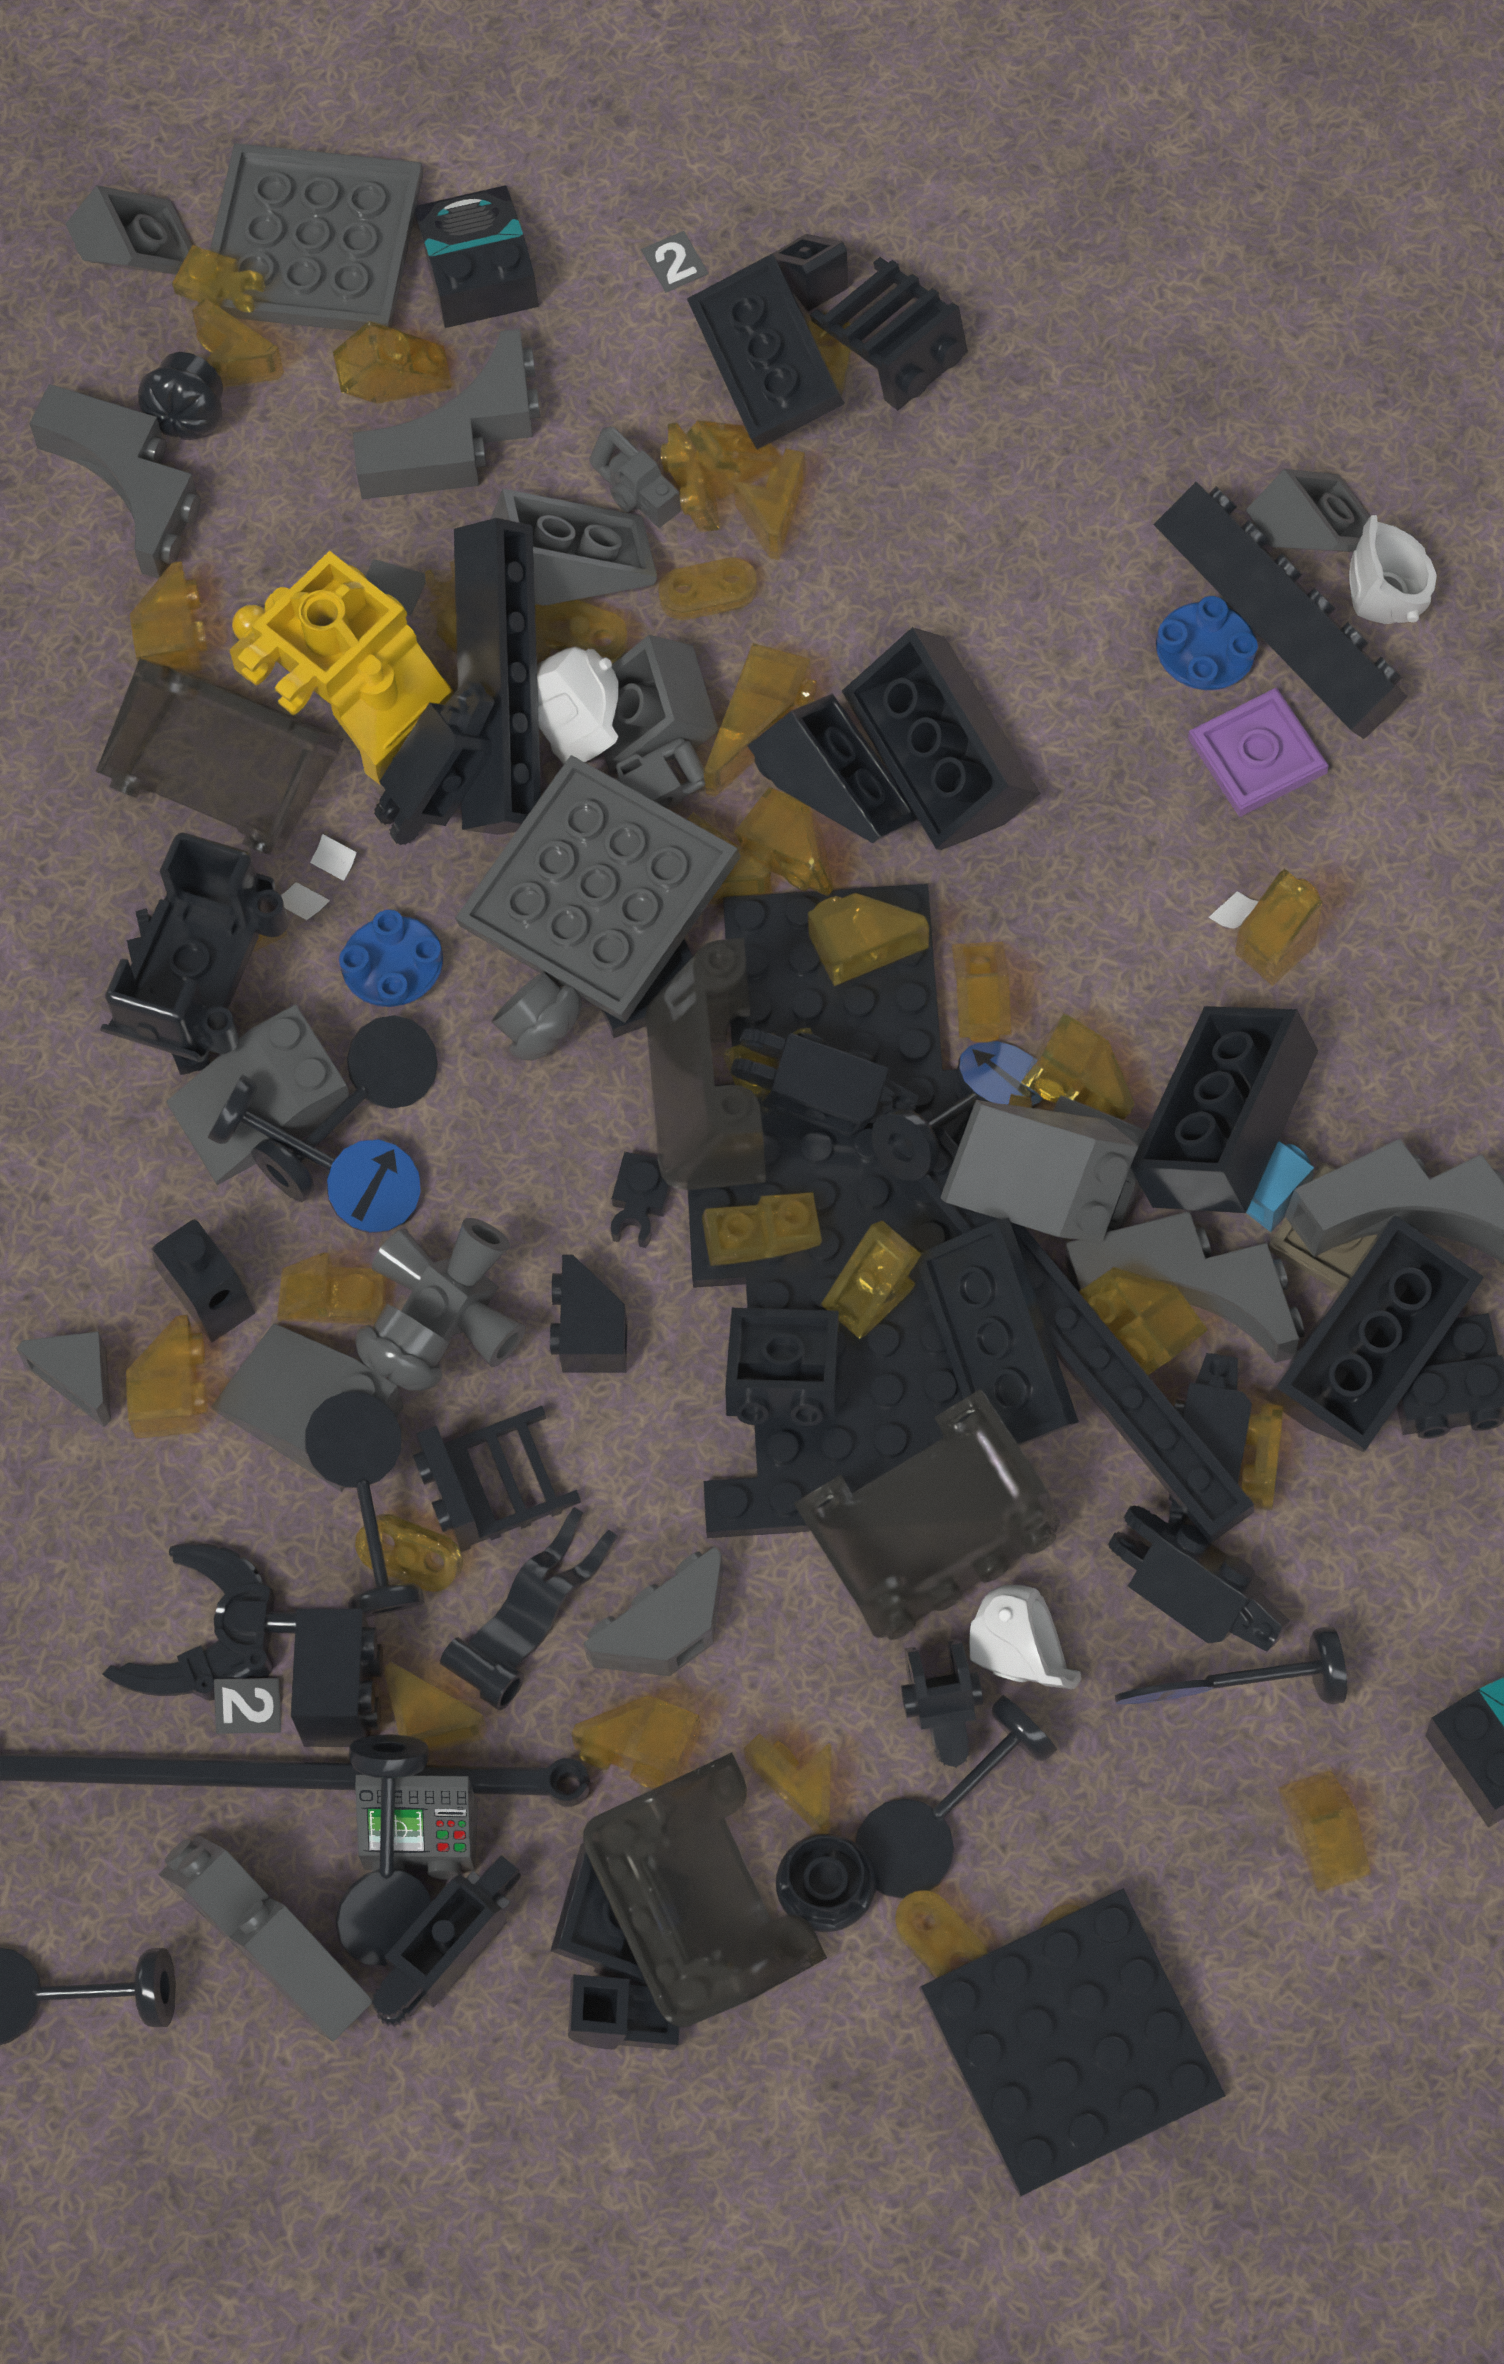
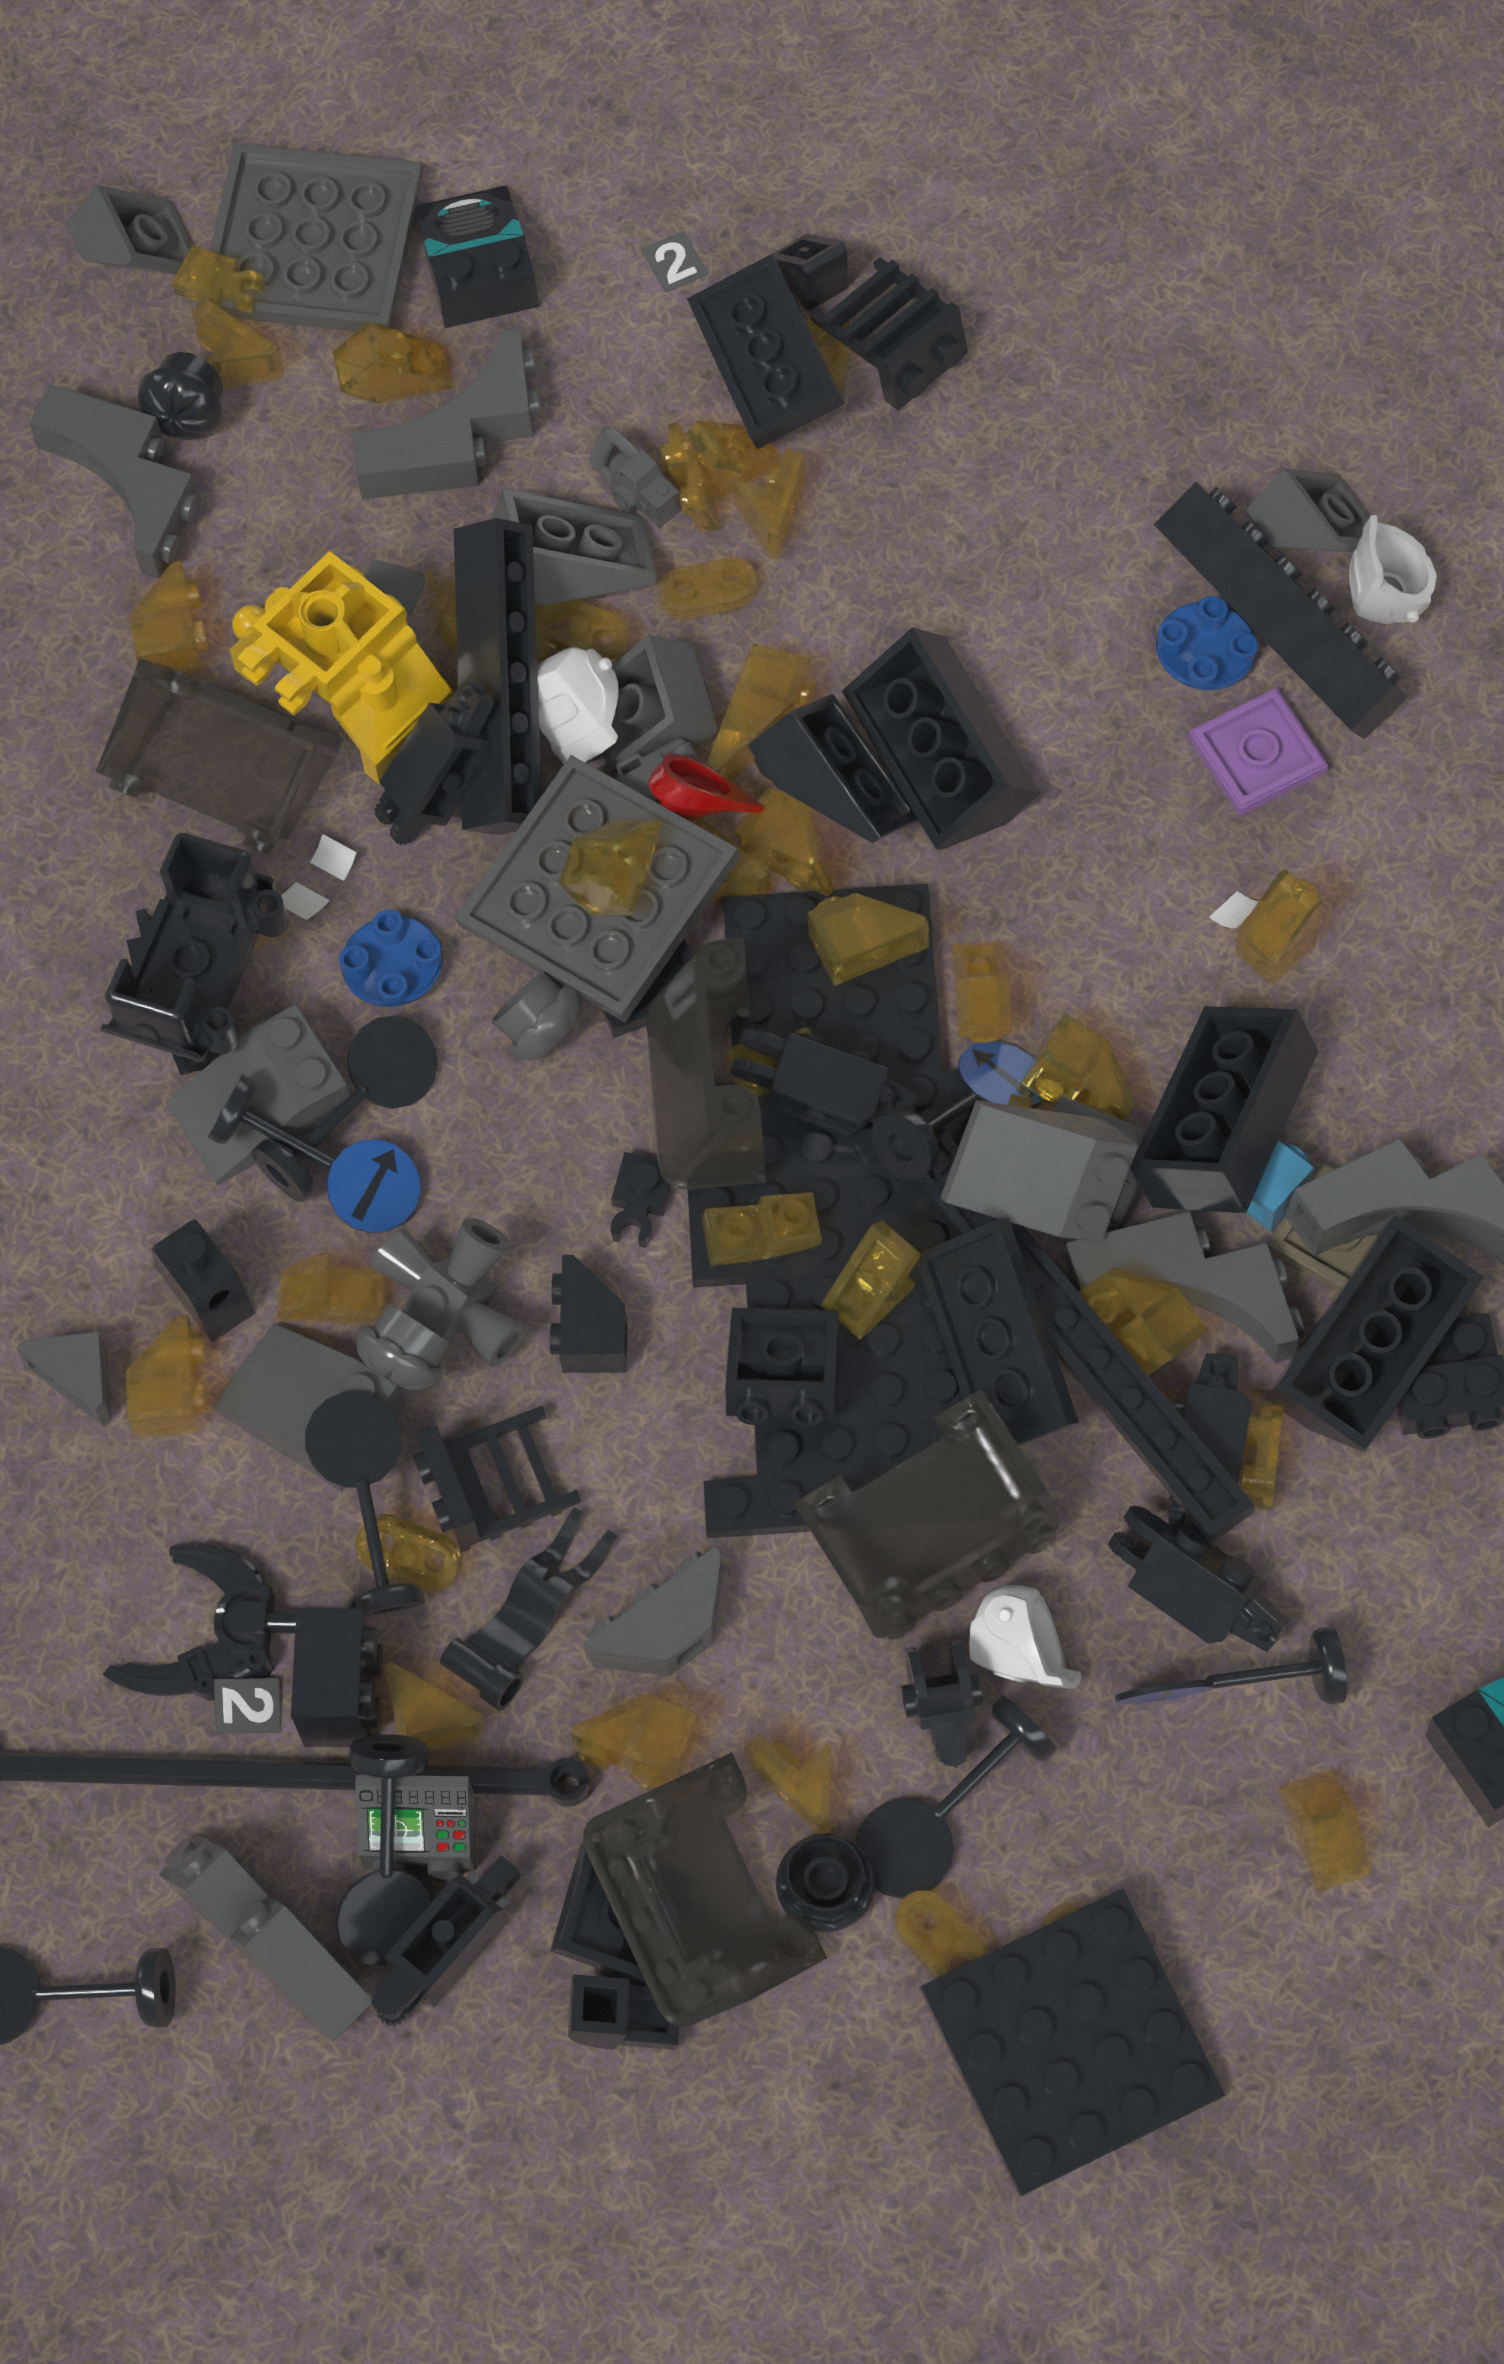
none -> clear yellow slope [558,820,662,916]
none -> red piece [648,754,765,820]

